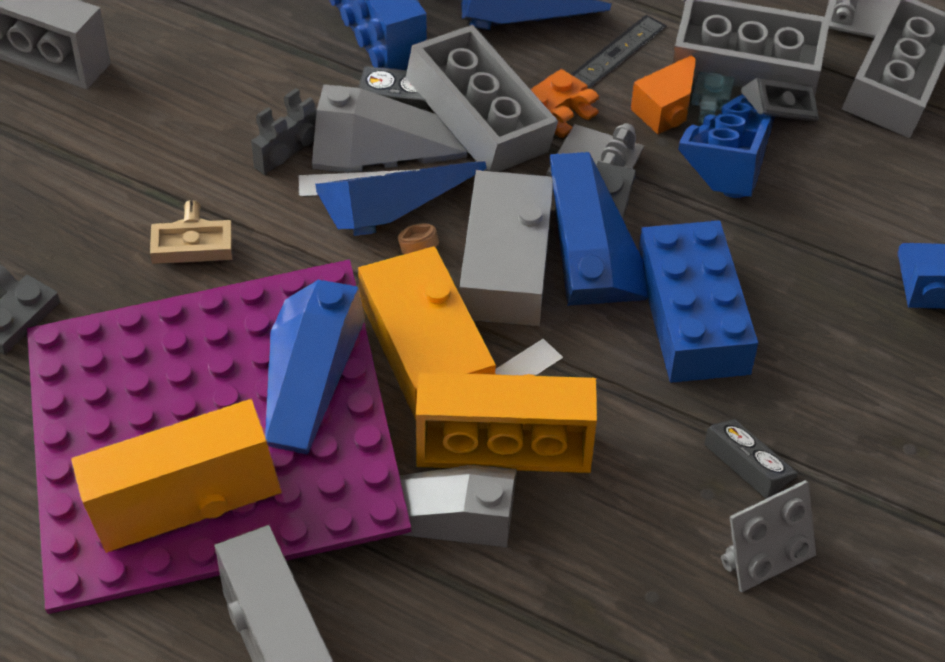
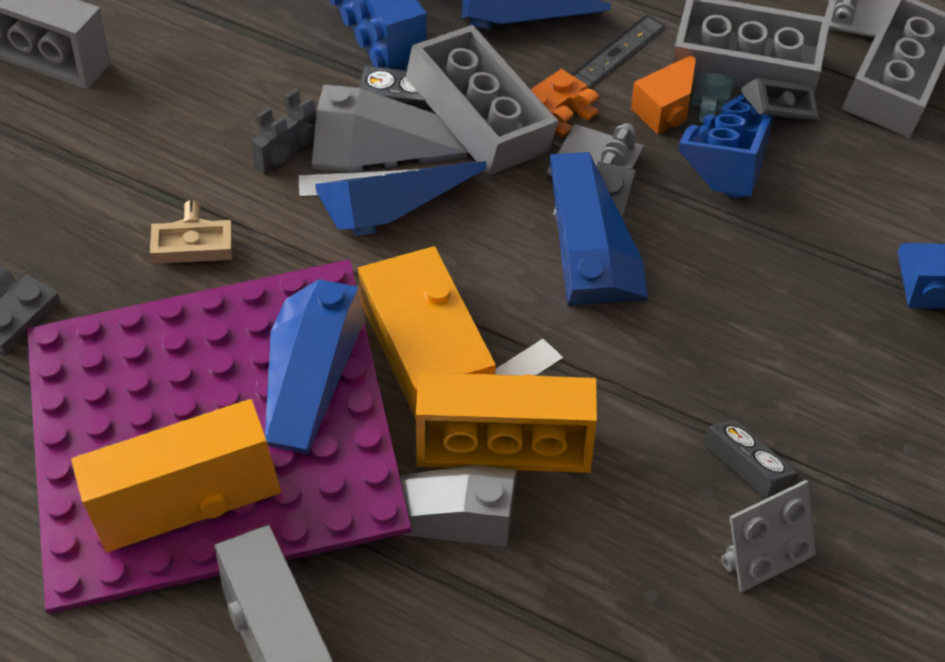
medium nougat tile [398,223,439,254] -> none
light grey brick [459,170,553,326] -> none
blue brick [639,220,758,383] -> none

